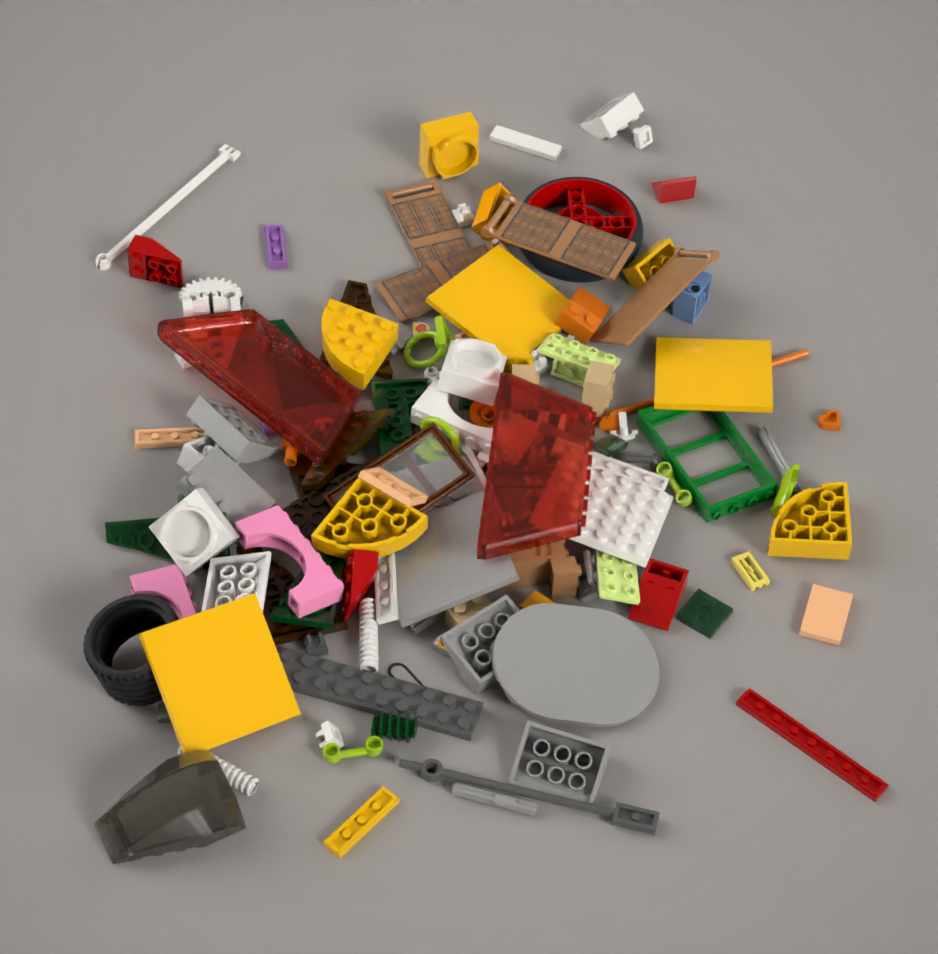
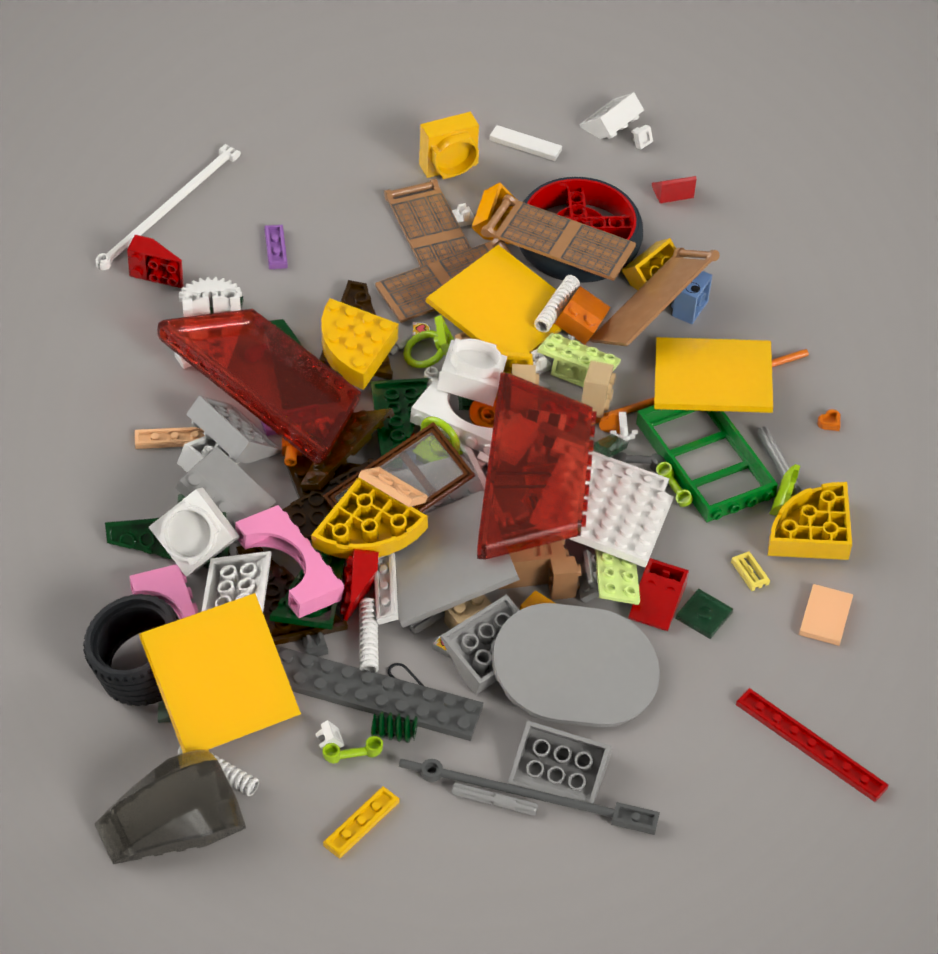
none -> white piece [534,275,580,333]

